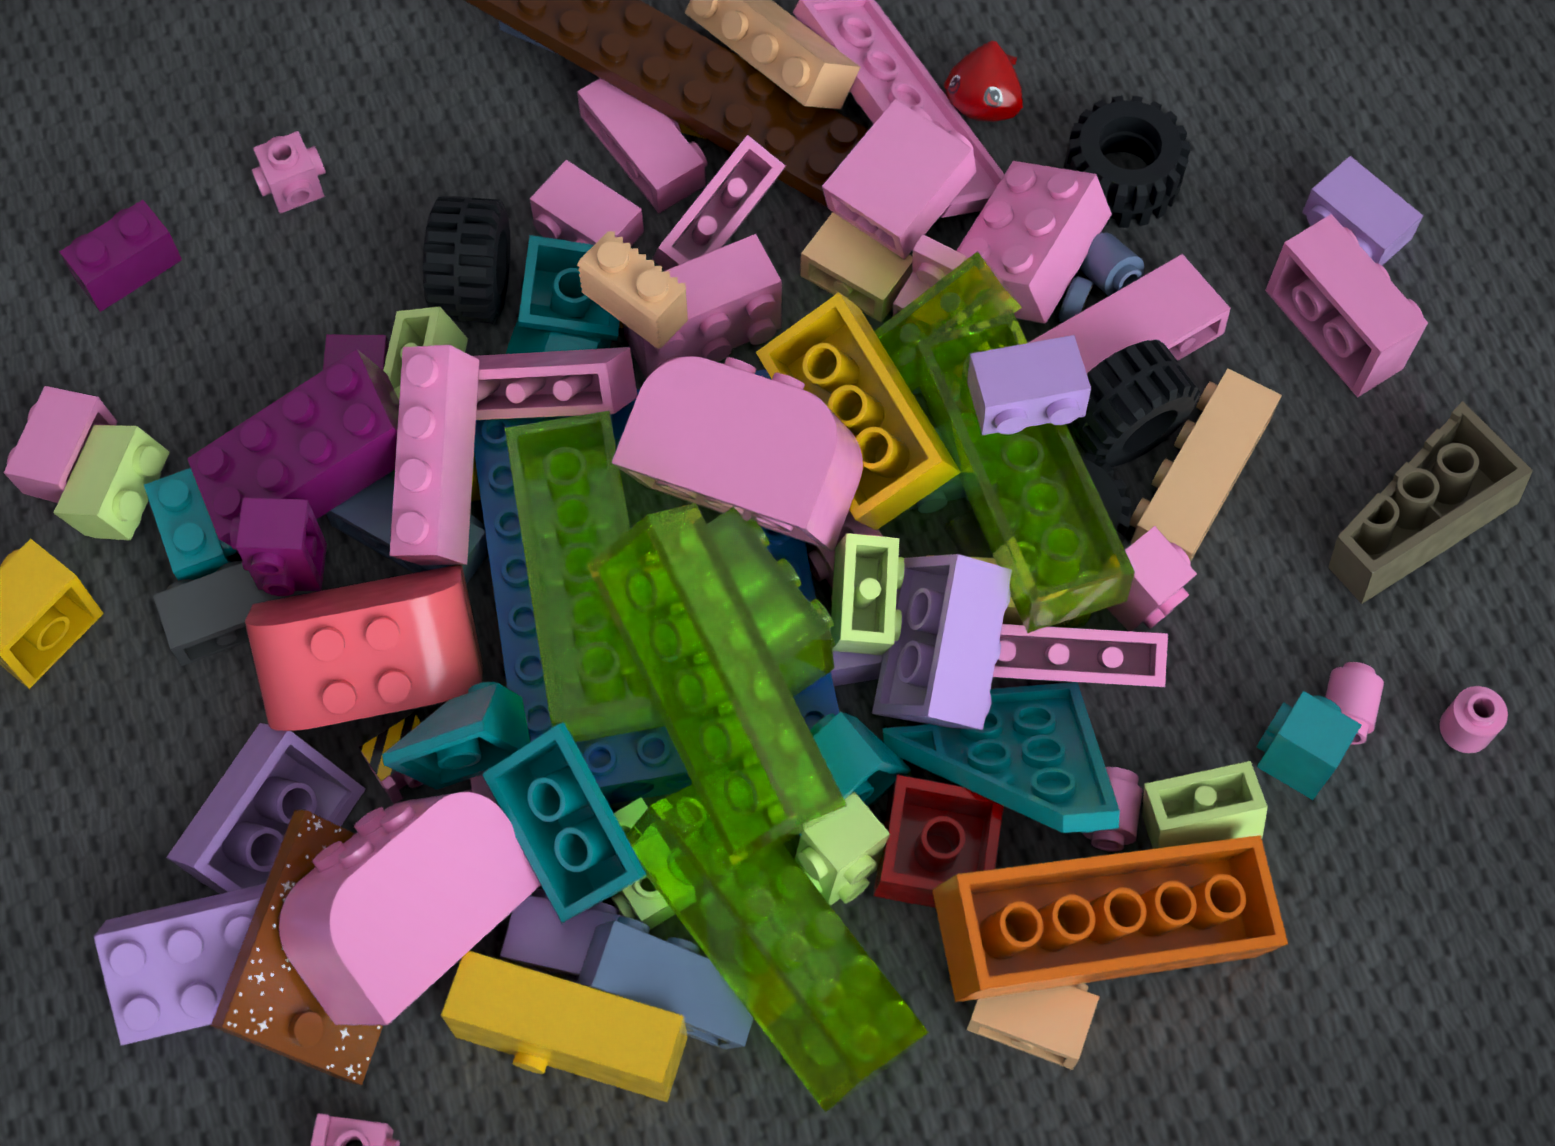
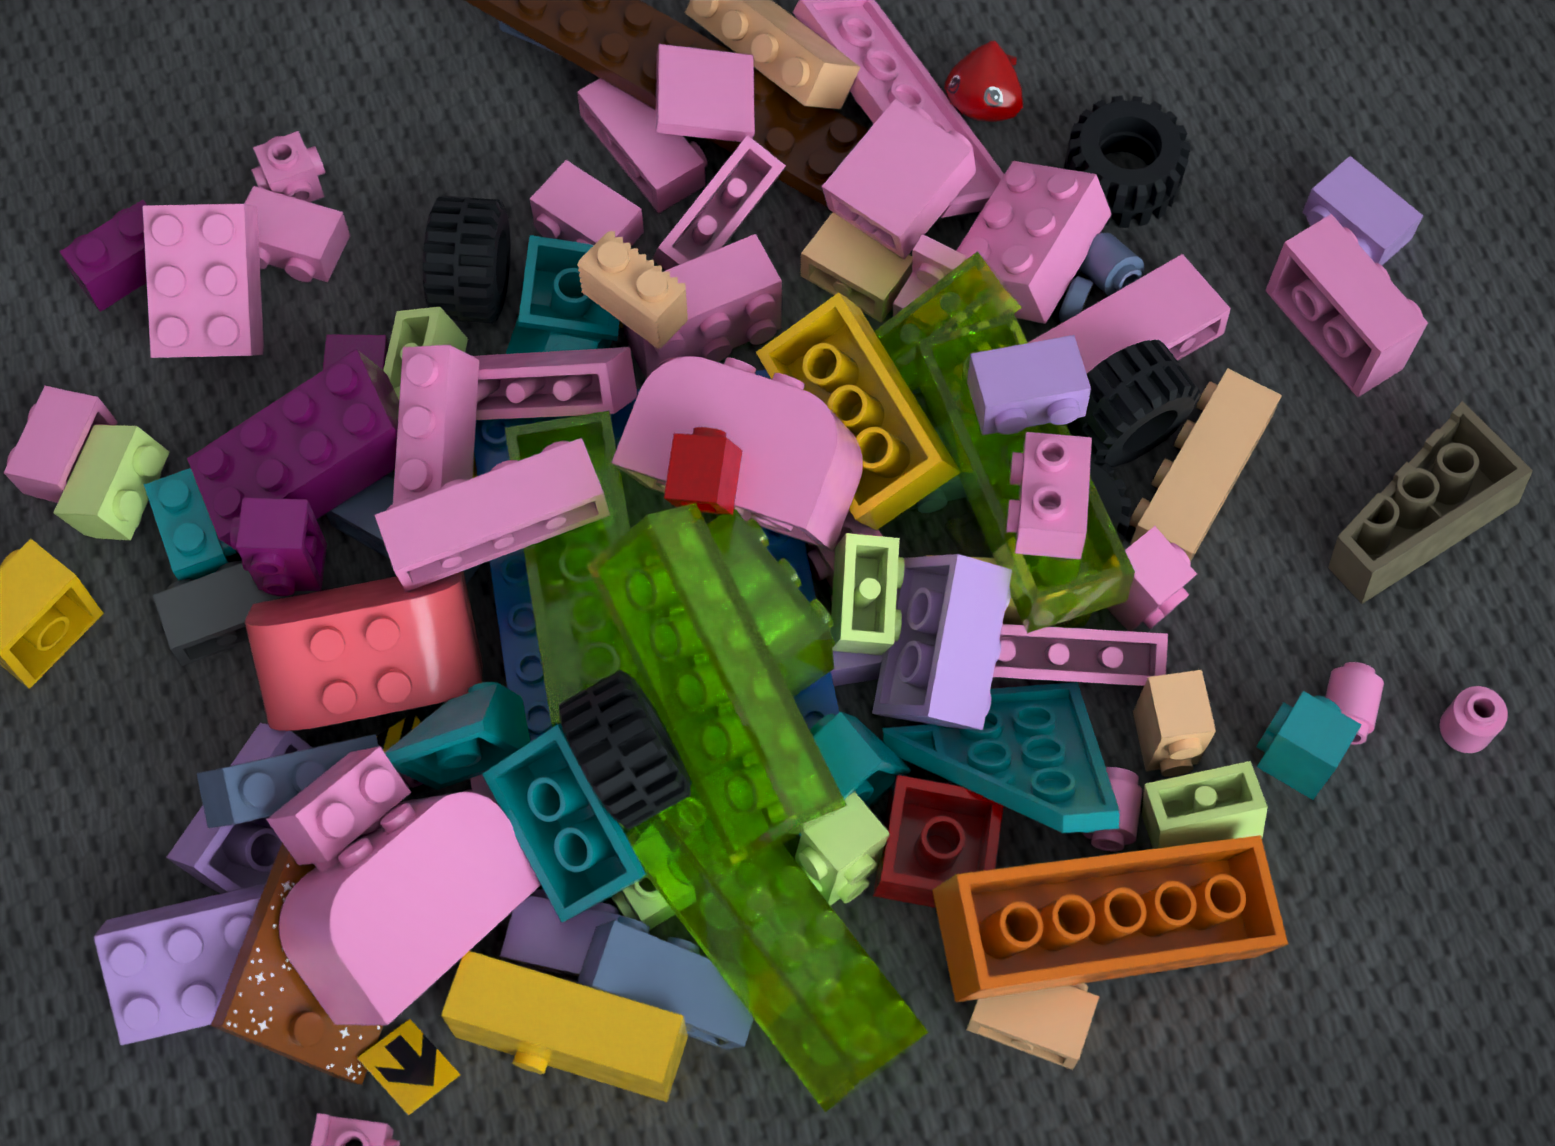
none -> bright pink brick [143,204,264,358]
none -> sand blue brick [196,734,379,828]
none -> bright pink brick [245,186,350,282]
none -> bright pink brick [266,746,411,865]
none -> yellow sticker [357,1019,461,1116]
none -> bright pink brick [375,438,610,592]
none -> black tyre [559,670,691,830]
none -> bright pink tile [656,44,755,142]
none -> red brick [664,427,742,515]
none -> bright pink brick [1006,432,1092,559]
none -> light nougat brick [1133,670,1216,777]

